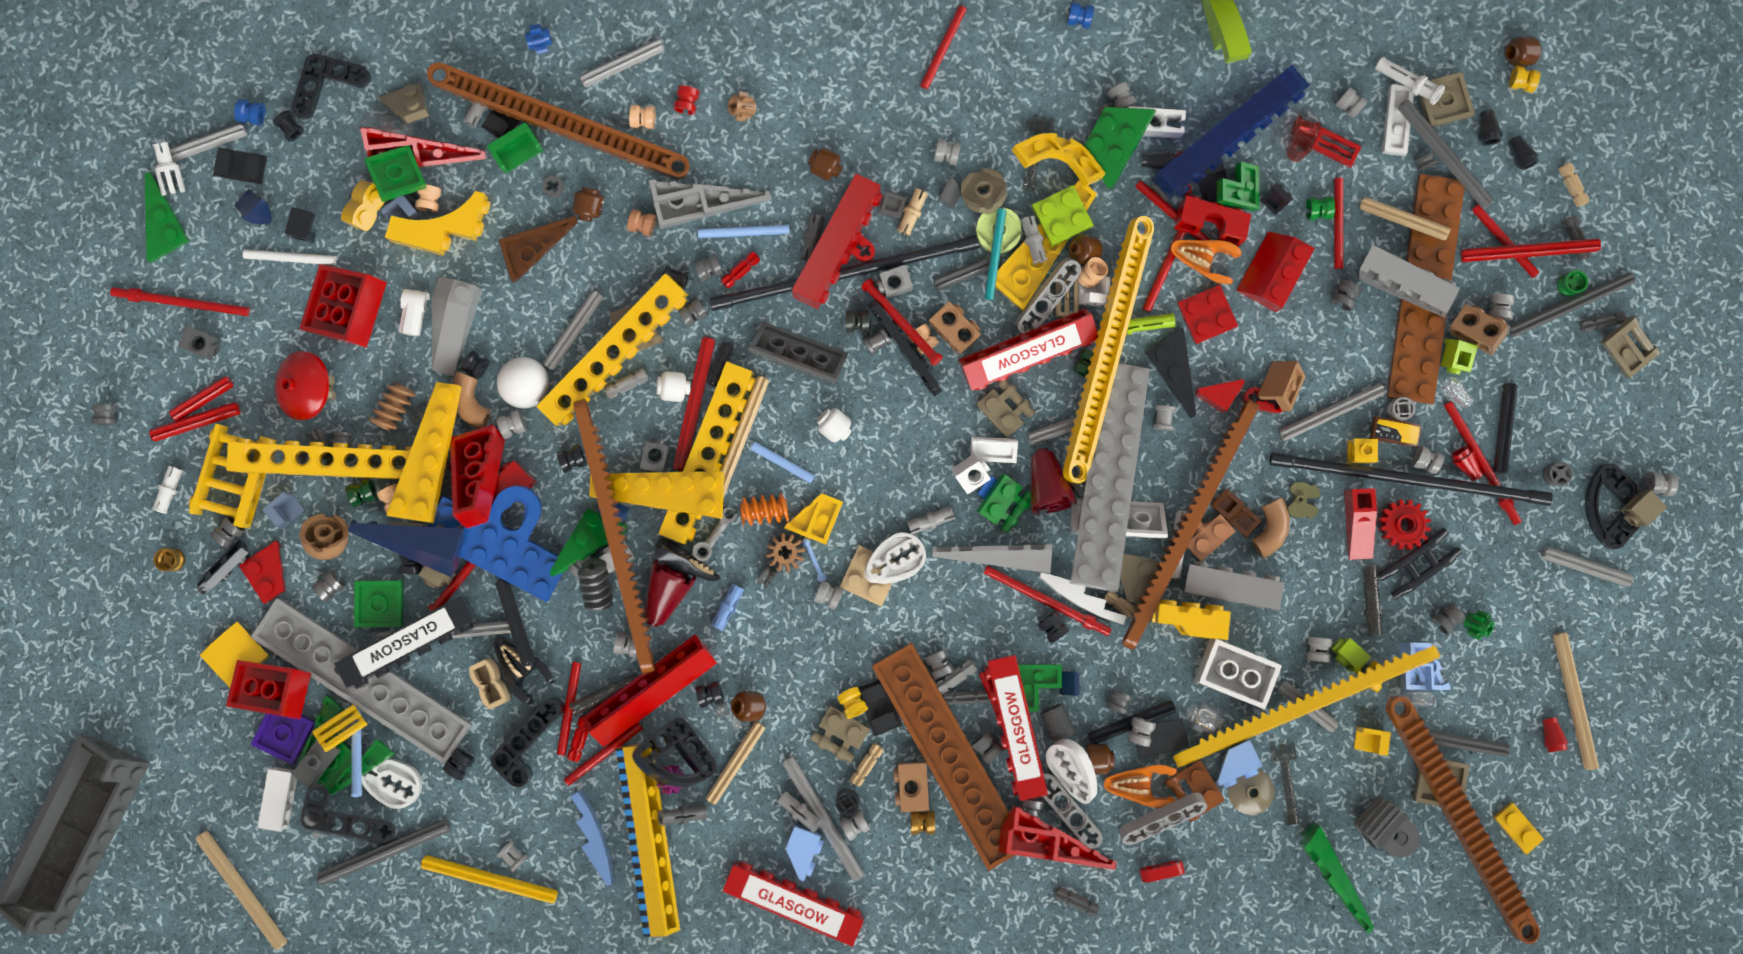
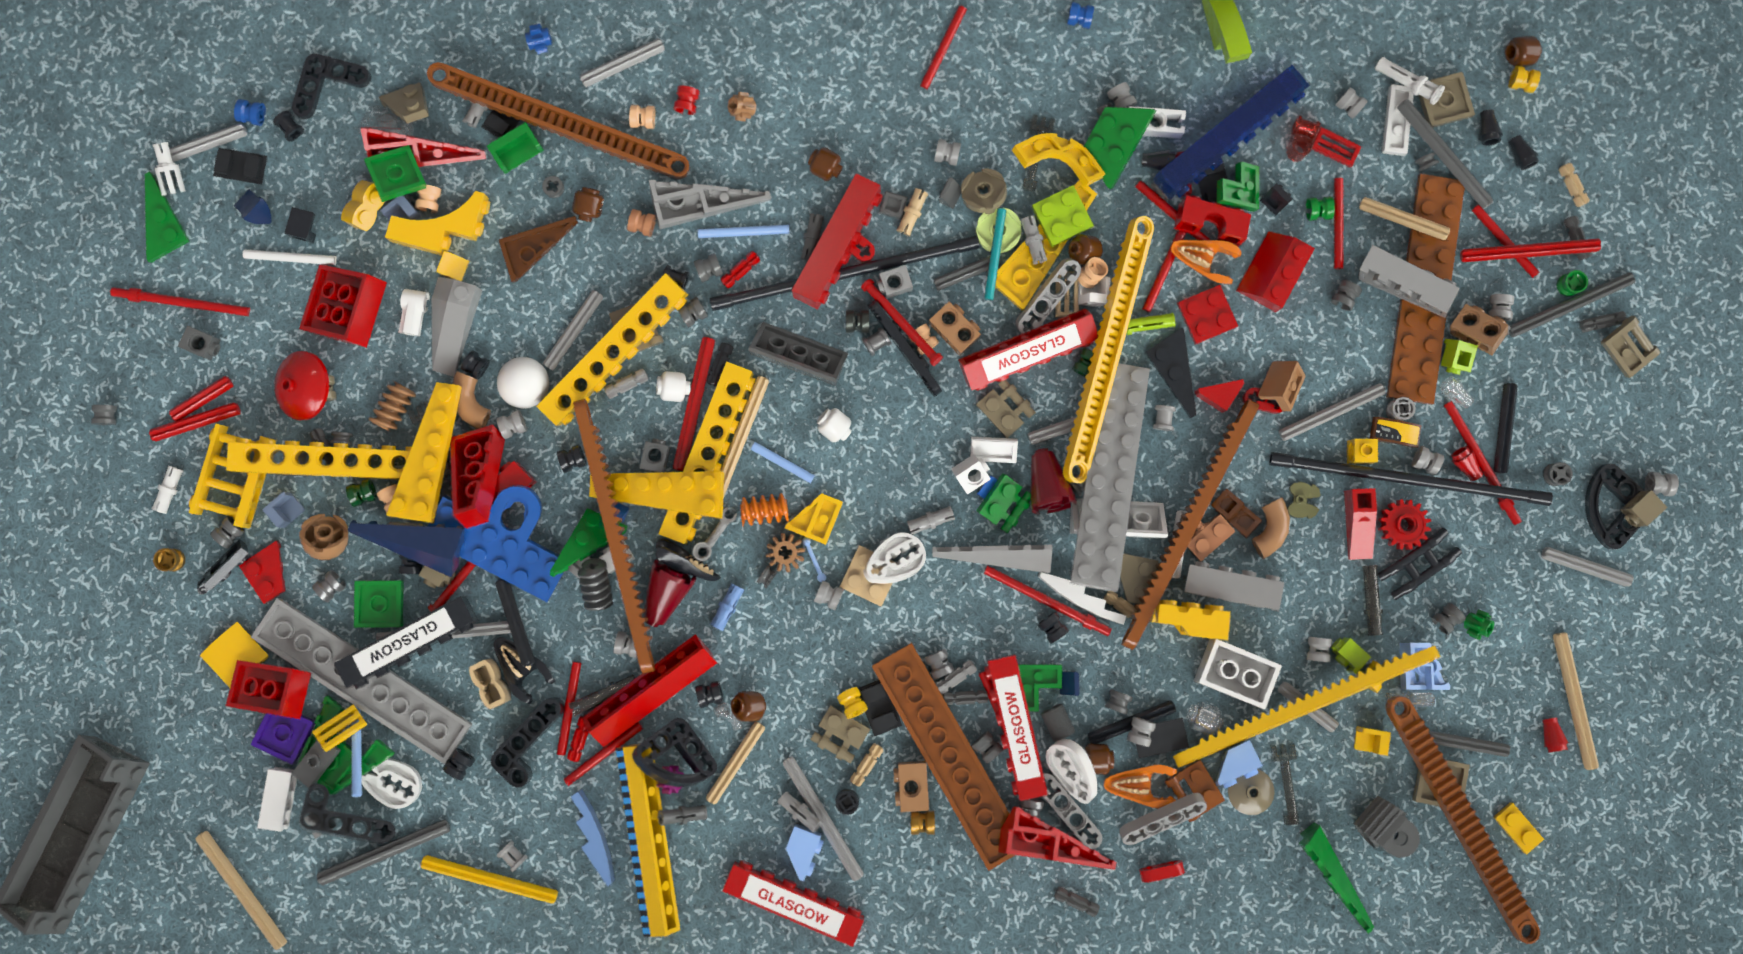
light grey wheel [839,809,871,841] -> none
none -> yellow slope [437,251,469,281]

